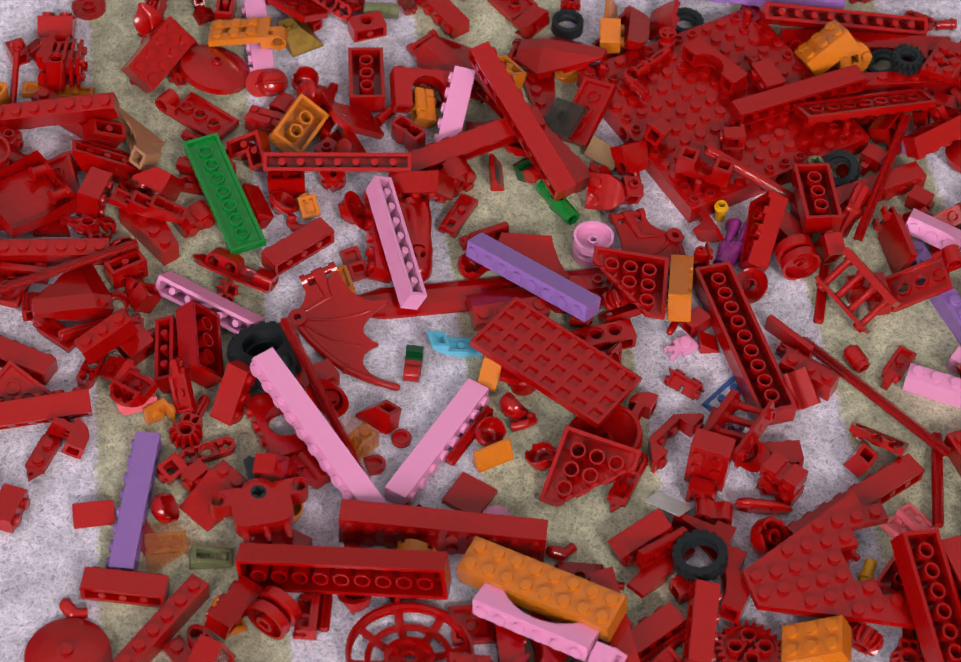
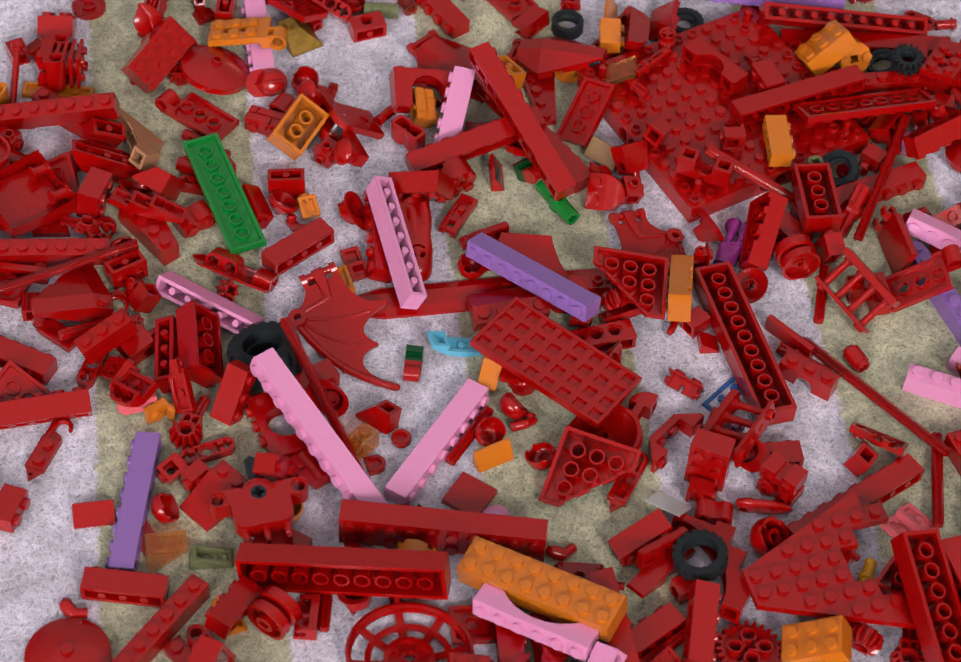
red brick [48,416,89,459] -> none
red brick [226,130,272,172] -> none
red brick [263,152,412,173] -> none
red brick [318,173,346,193] -> none
red brick [348,47,385,112] -> none
clear smoke plate [544,97,587,139] -> none
bright pink wheel [571,221,614,268] -> none
bright pink plate [663,333,699,361] -> none
light orange pin [713,200,729,222] -> none
red panel [784,366,821,411] -> none
red hinge [880,345,917,391] -> none
red brick [904,185,935,212] -> none
none -> clear orange piece [605,56,638,84]
none -> orange brick [762,115,795,167]

